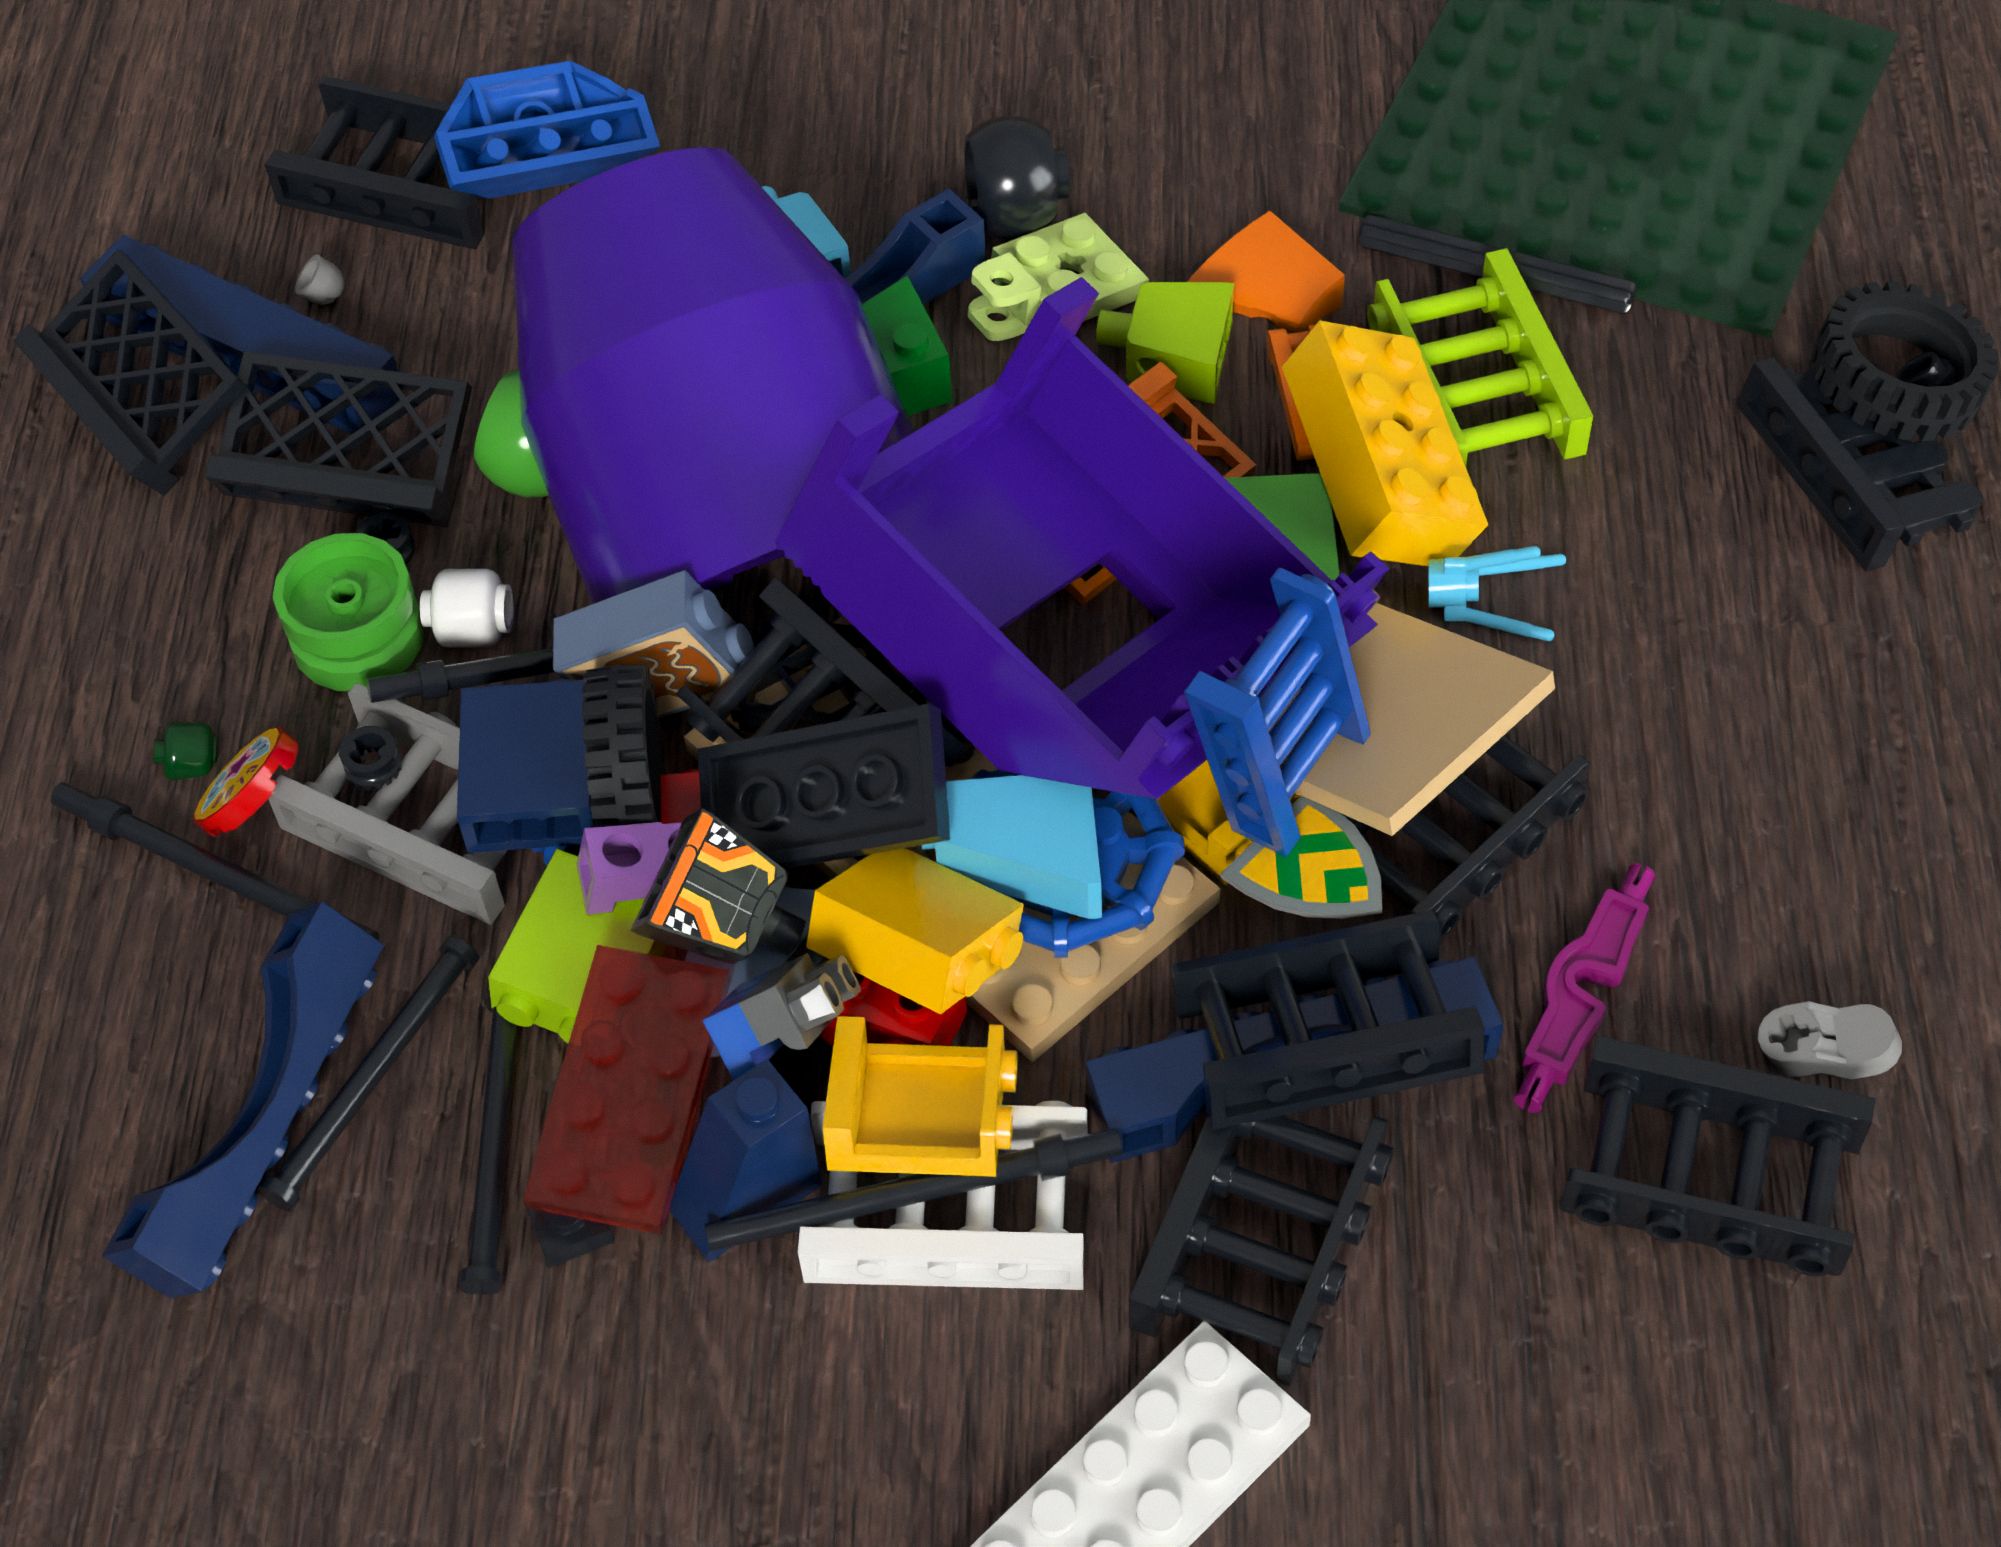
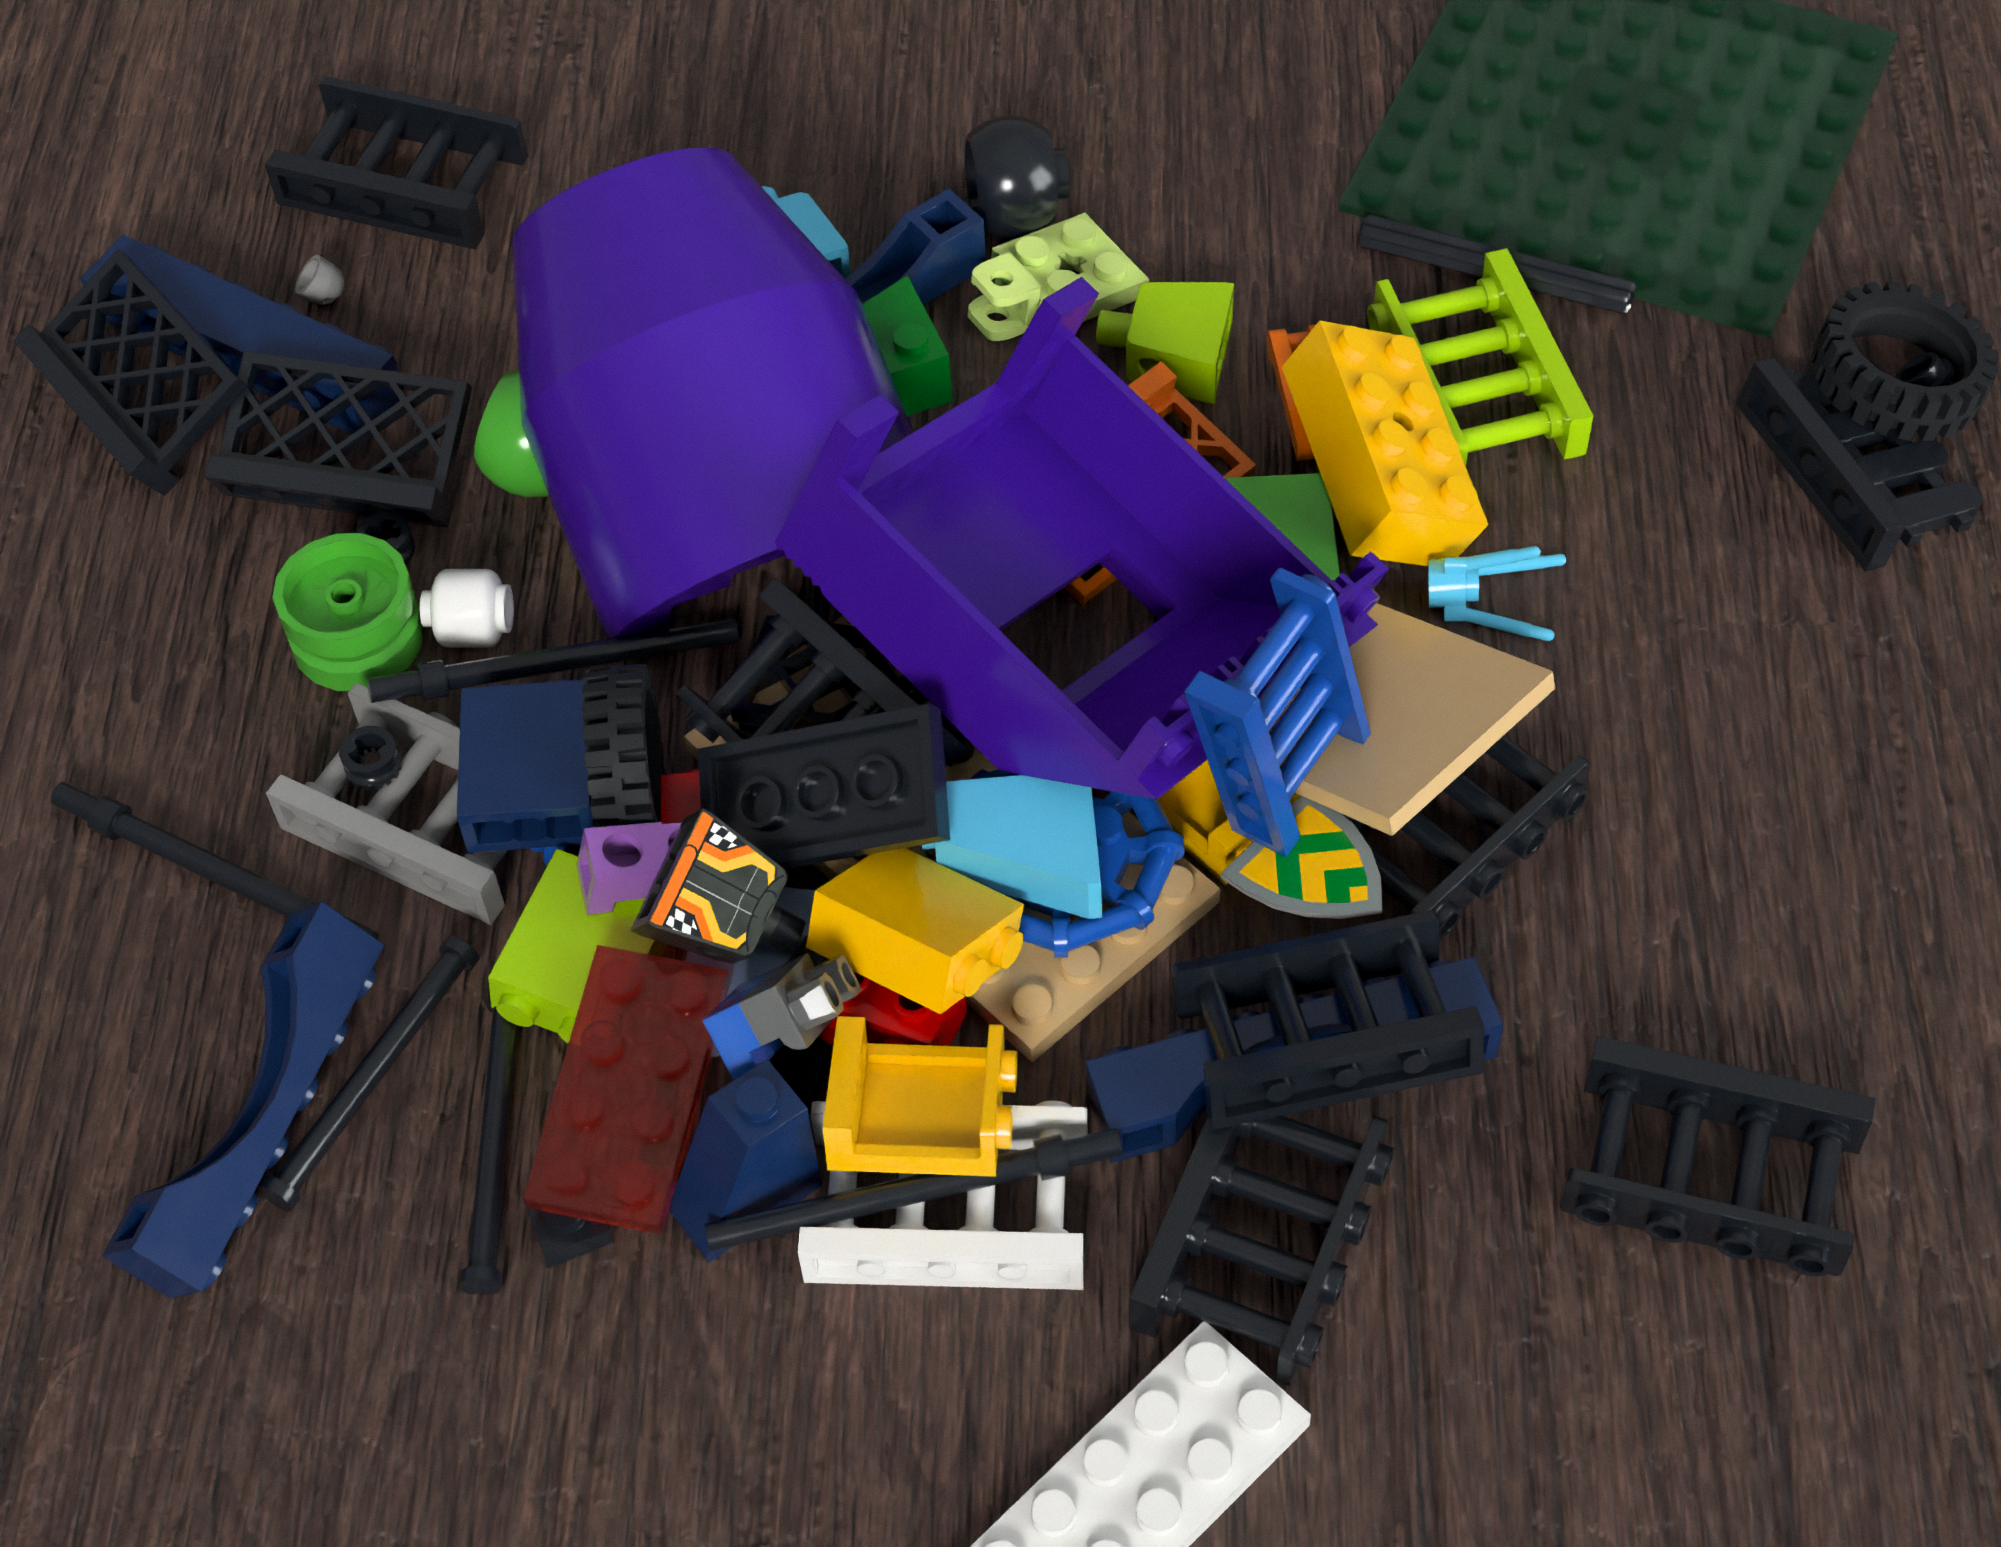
dark green piece [153,721,216,780] -> none
tile [193,726,299,837] -> none
blue wedge [433,61,660,199] -> none
sand blue brick [553,570,754,719] -> none
orange slope [1187,211,1345,333] -> none
magenta piece [1514,863,1656,1113] -> none
light grey piece [1758,1001,1902,1080] -> none

